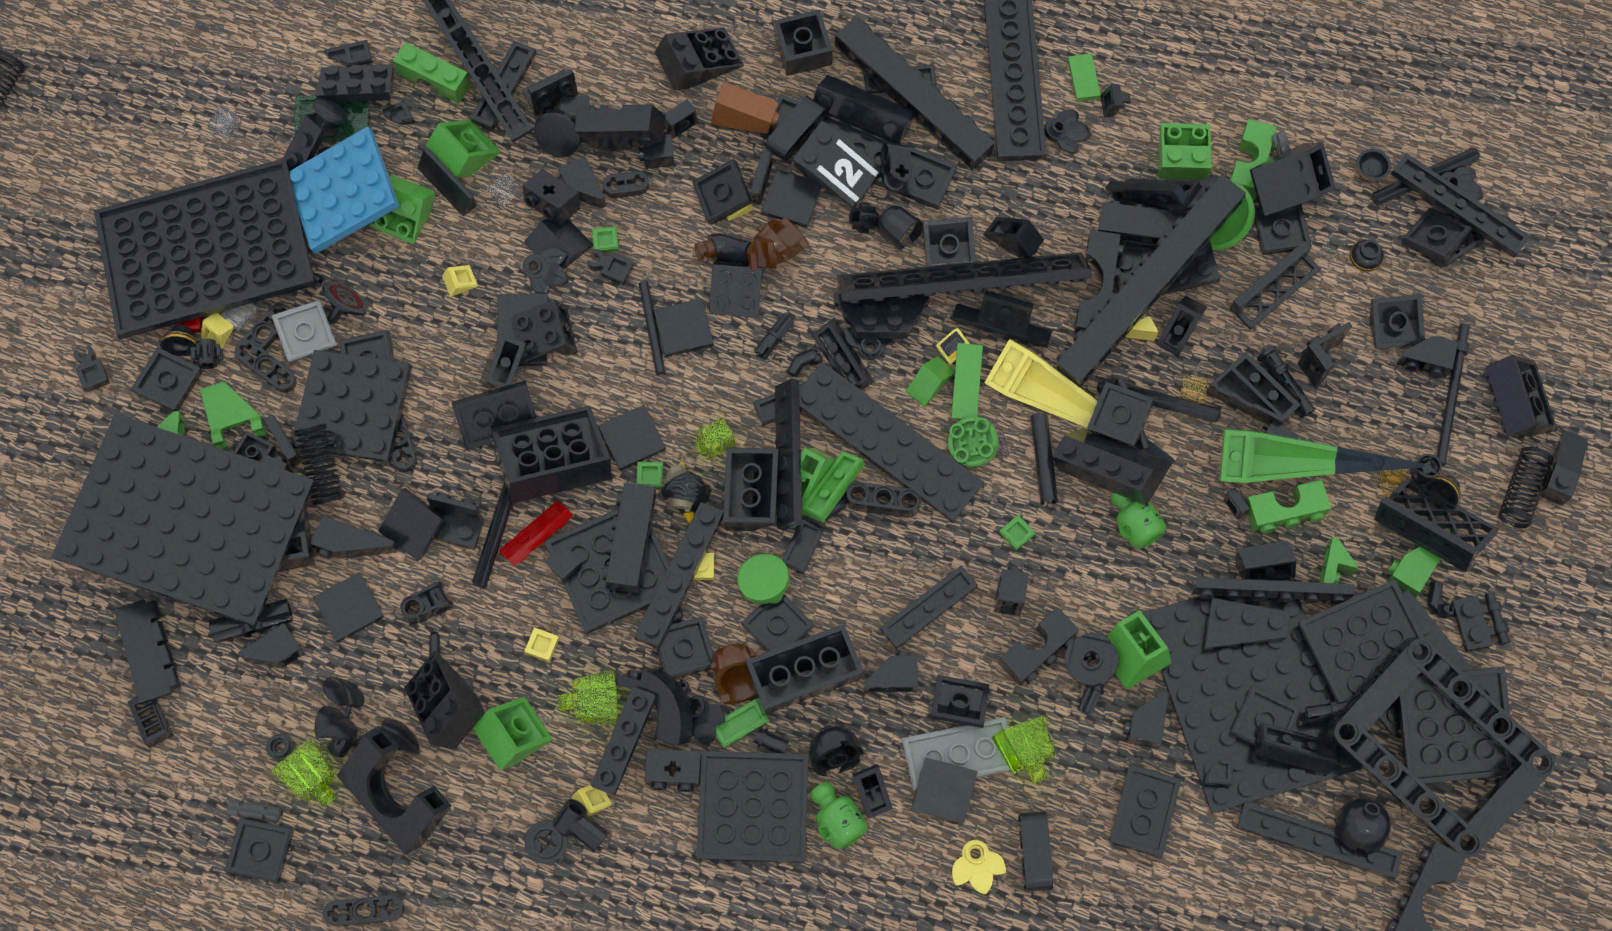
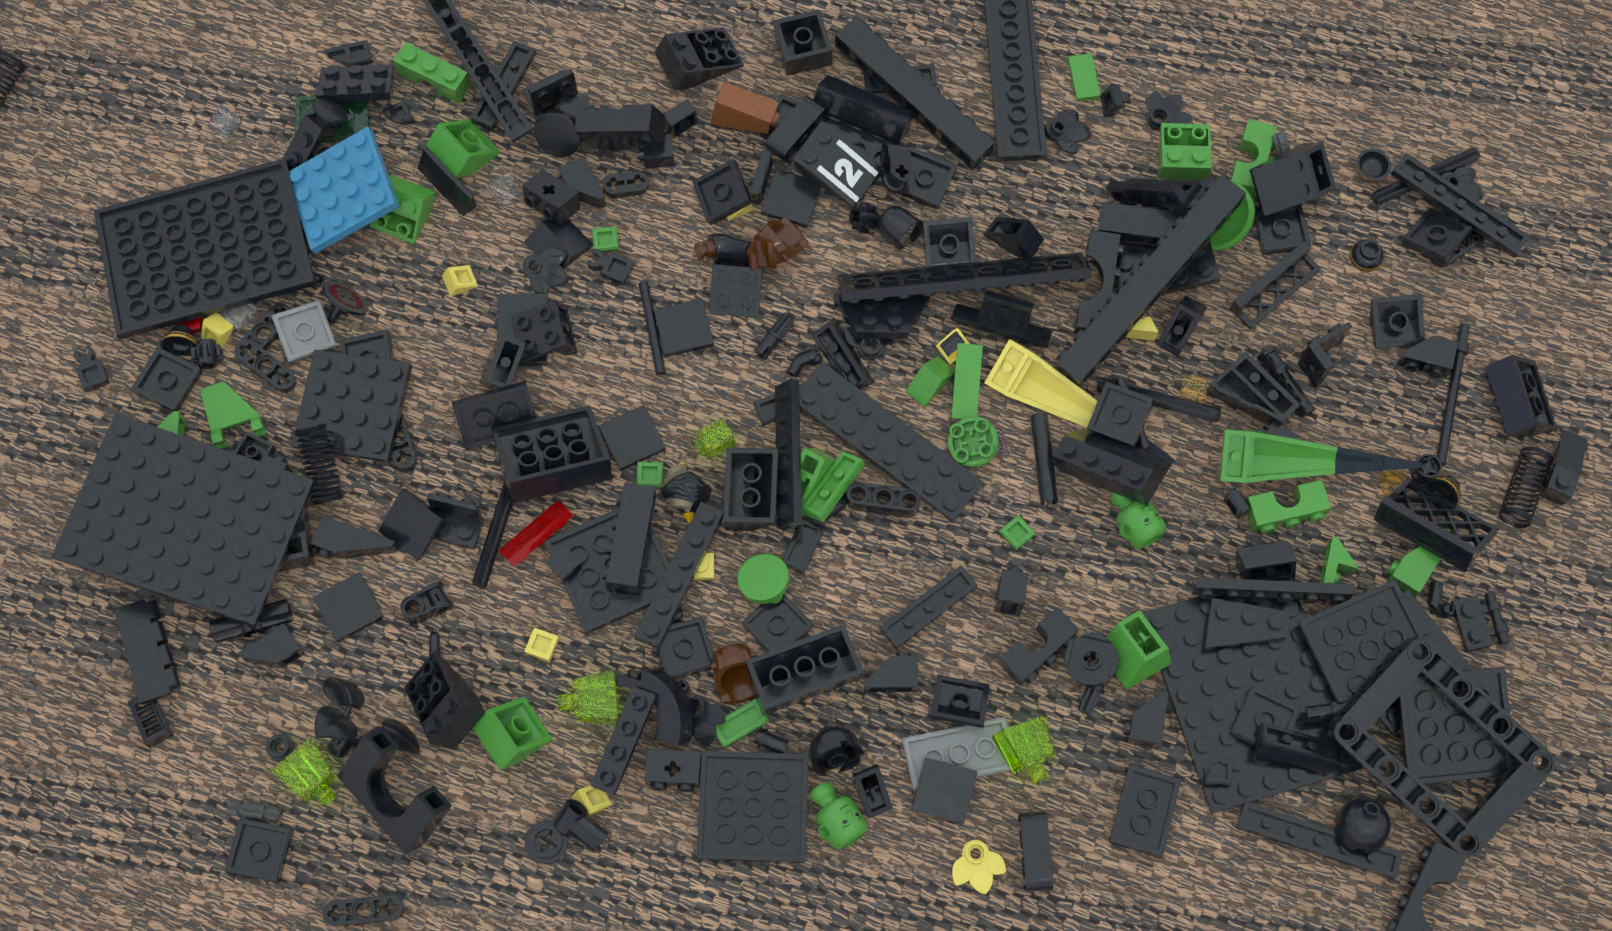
black tile [265,415,301,467] -> none
none -> black plate [1146,91,1192,131]

